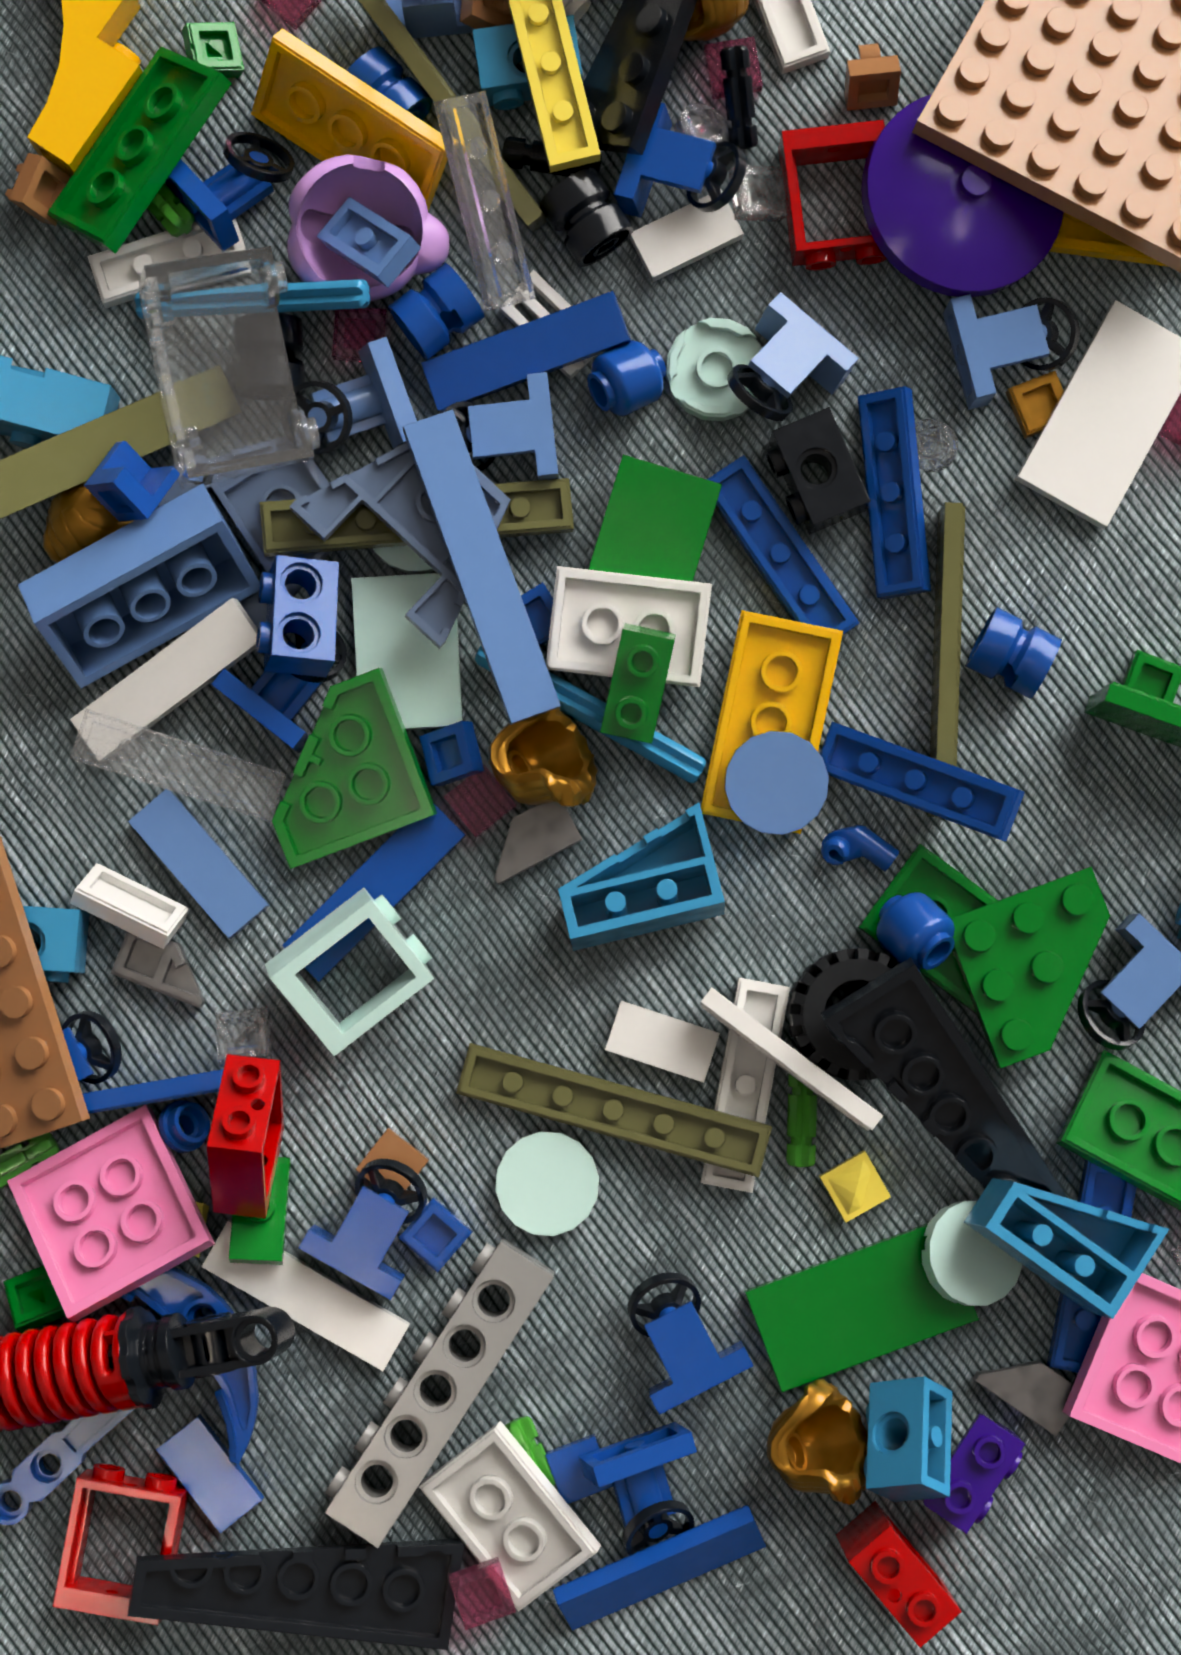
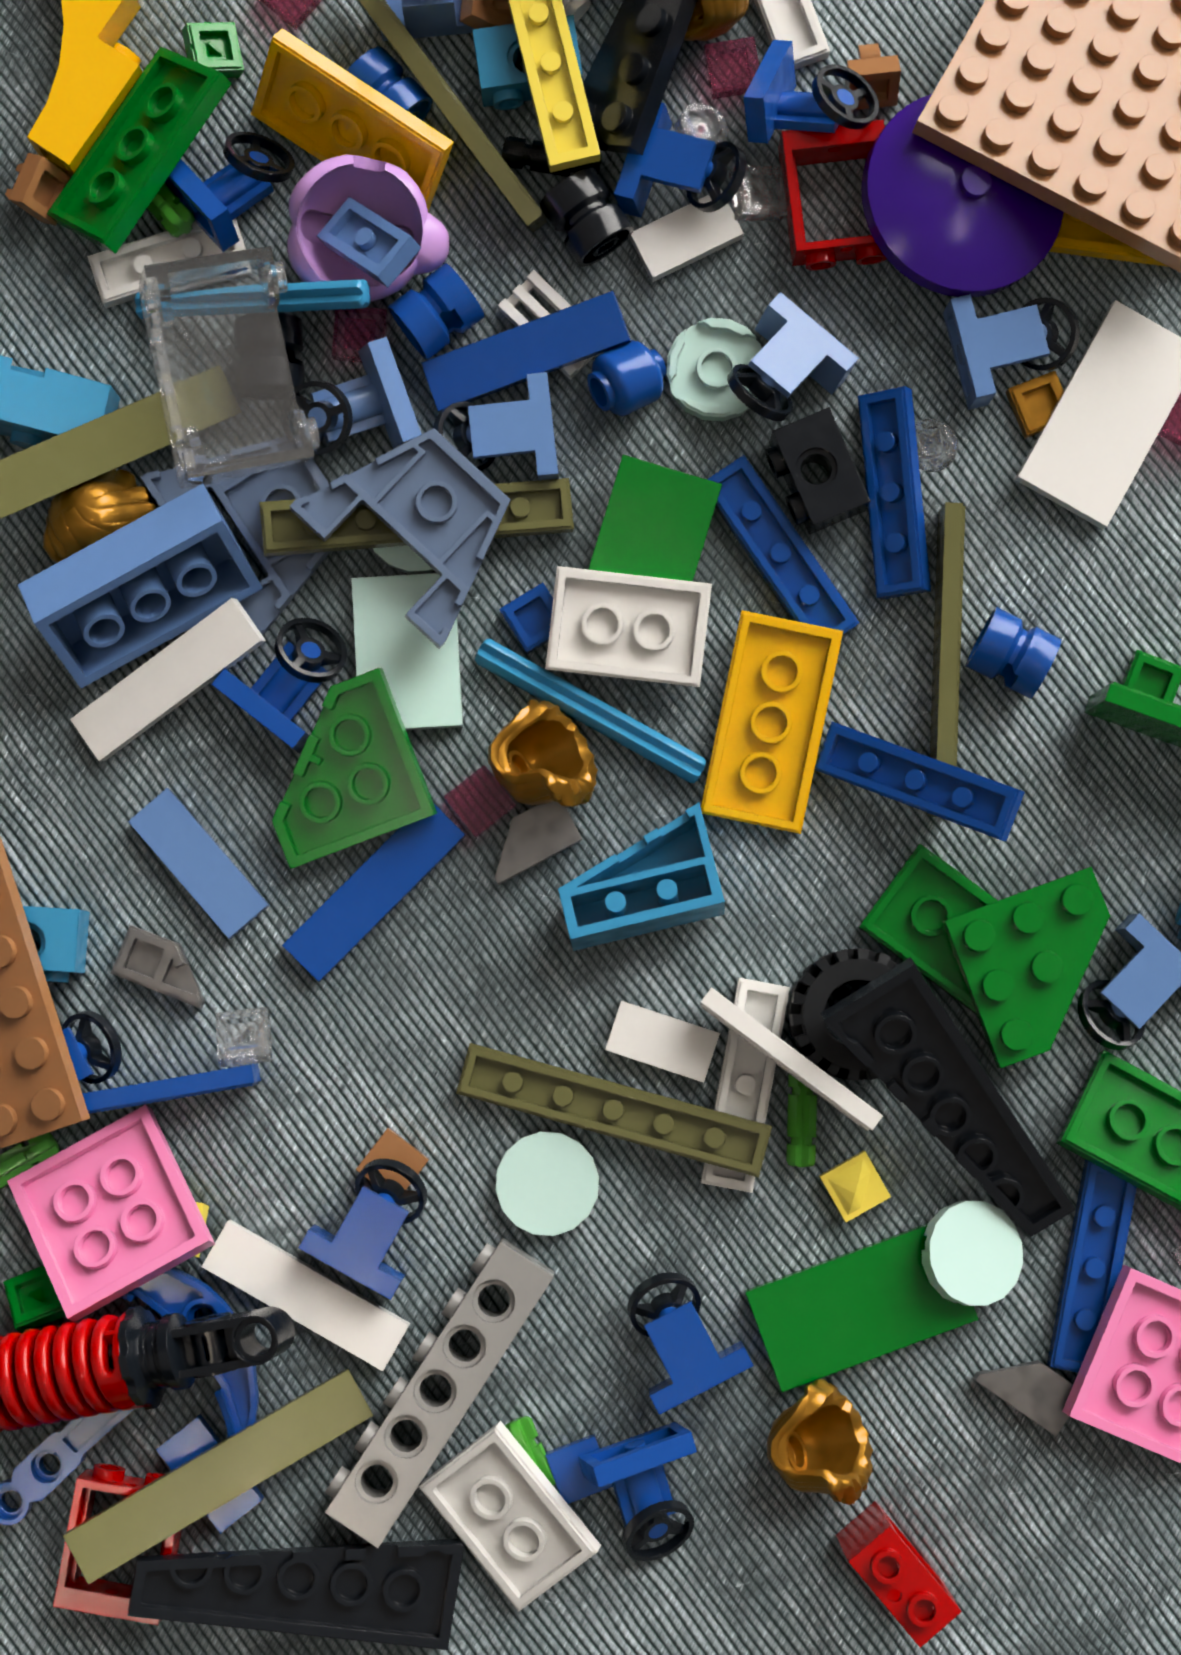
clear tile [70,709,287,822] -> none
white tile [70,863,189,949] -> none
blue panel [84,441,180,522] -> none
blue plate [159,1100,210,1153] -> none
red window [207,1054,284,1219] -> none
green plate [229,1157,291,1265] -> none
brick [256,555,339,677] -> none
light aqua window [265,888,434,1056] -> none
blue tile [399,1197,473,1273] -> none
medium blue tile [403,409,561,725] -> none
blue plate [419,721,484,786] -> none
clear tile [434,91,536,311] -> none
clear pink tile [448,1557,516,1630] -> none
blue tile [553,1505,766,1631] -> none
green brick [600,623,676,744] -> none
black axle [720,45,758,149] -> none
medium blue tile [725,731,829,835] -> none
blue arm [821,825,900,872] -> none
dark azure brick [864,1376,952,1502] -> none
blue head [876,892,955,970] -> none
dark purple bracket [922,1414,1025,1534] -> none
dark azure wedge [964,1178,1169,1319] -> none
none -> olive tile [62,1369,373,1585]
none -> blue piece [743,40,879,143]

